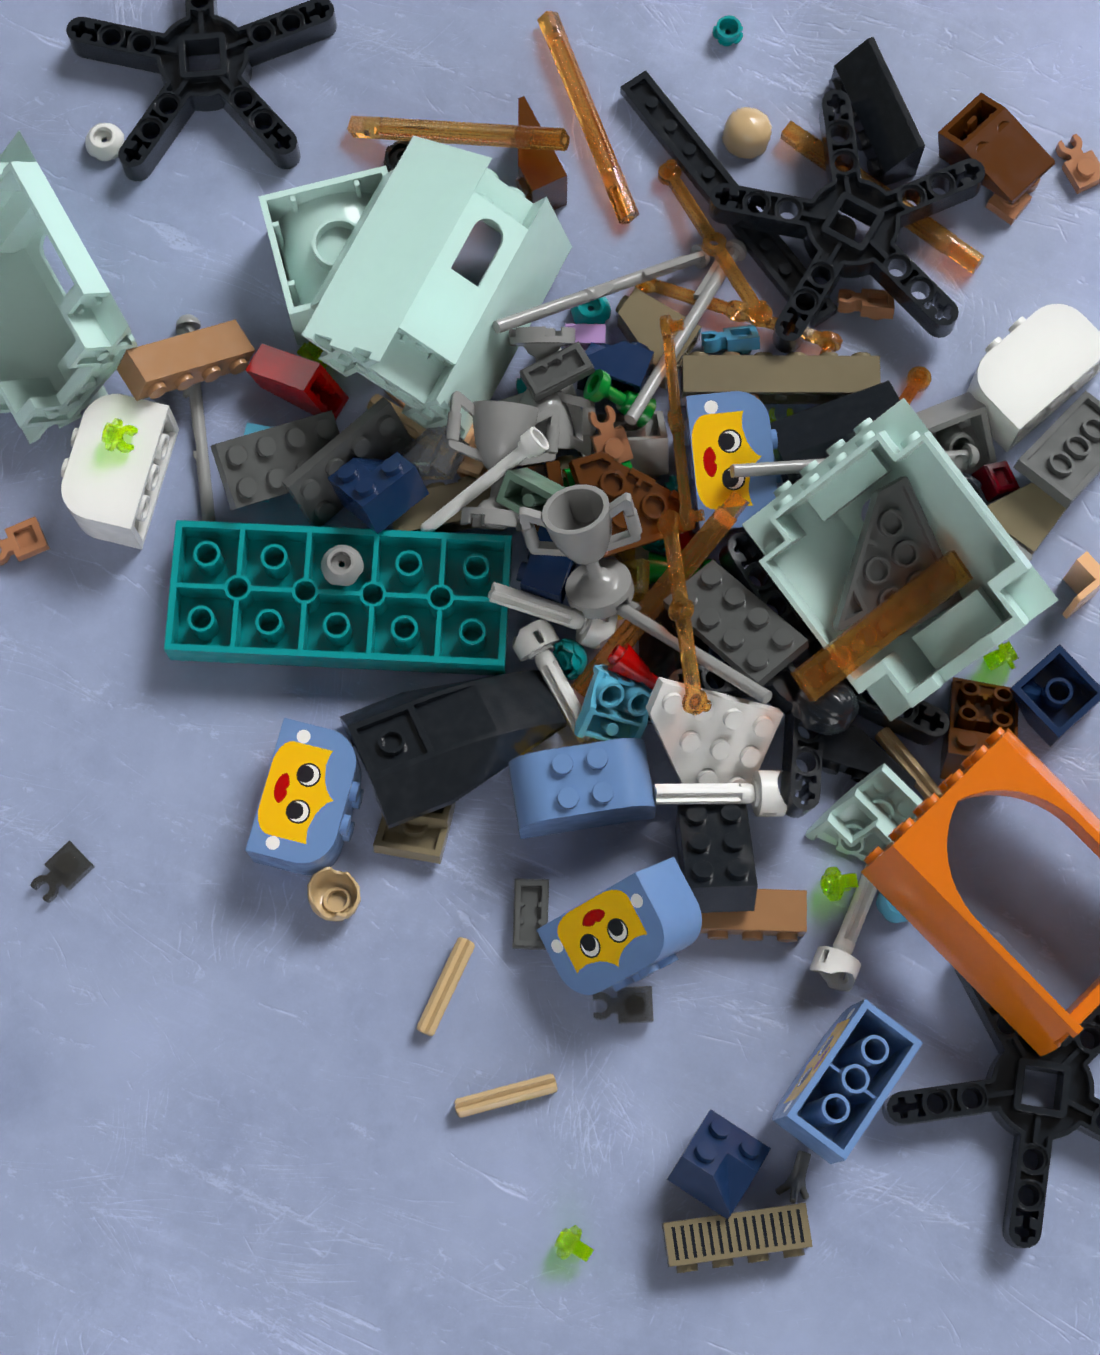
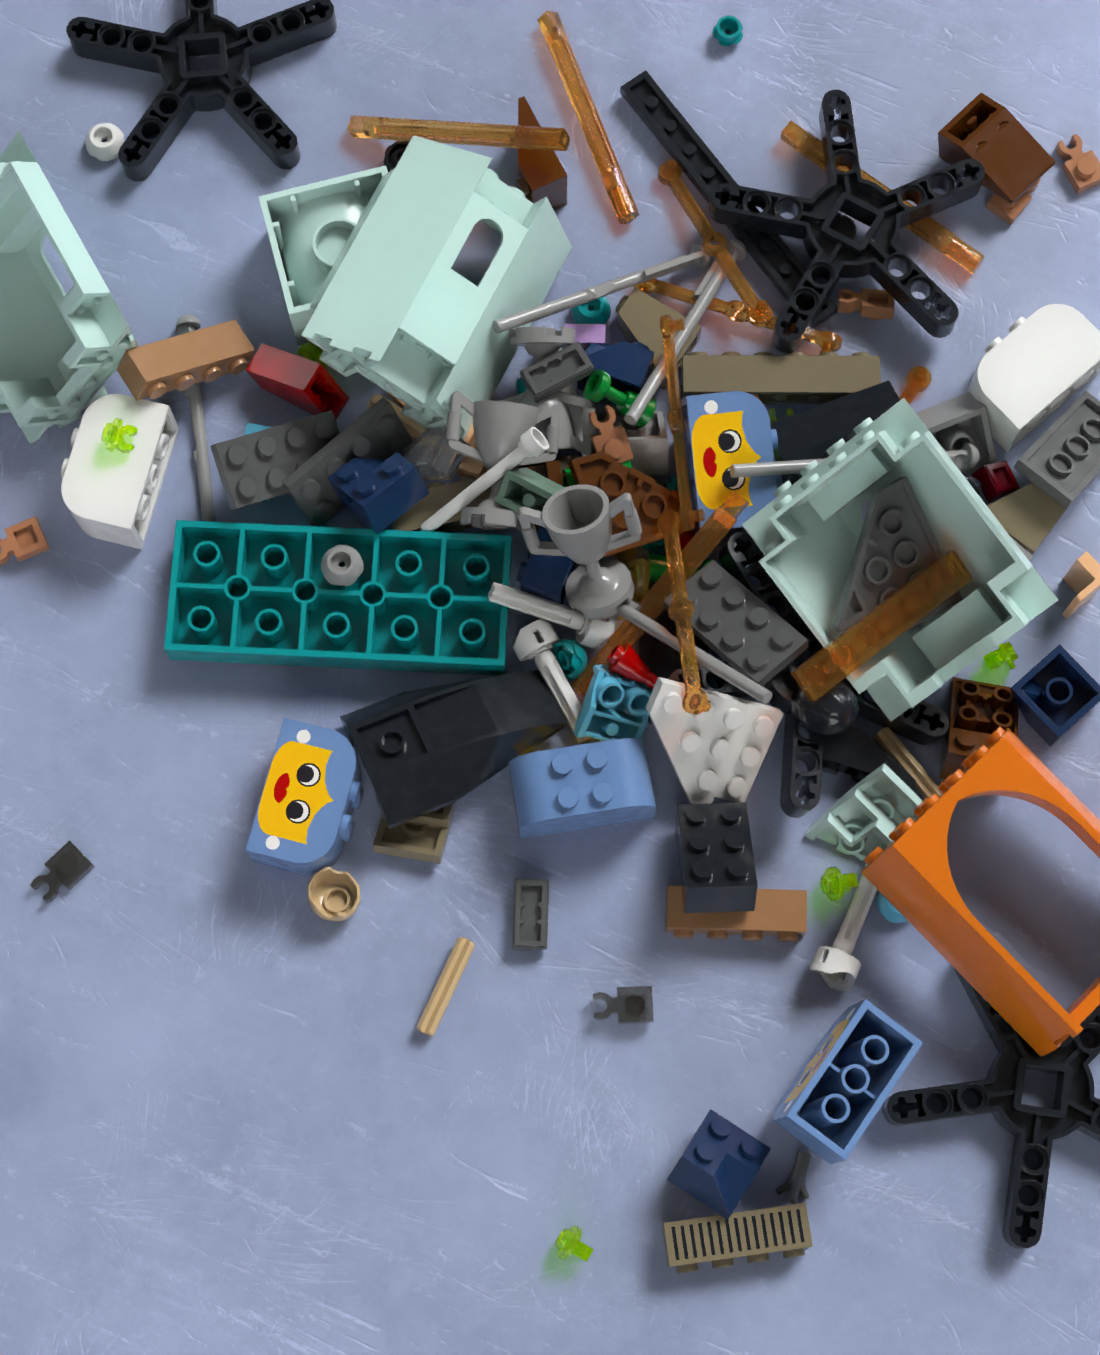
tan axle [454,1074,558,1118] -> none
medium blue brick [537,857,702,995] -> none
white piece [653,770,787,817] -> none
dark azure plate [701,325,760,355] -> none
tan hair [722,107,772,159] -> none
black slope [829,37,925,187] -> none

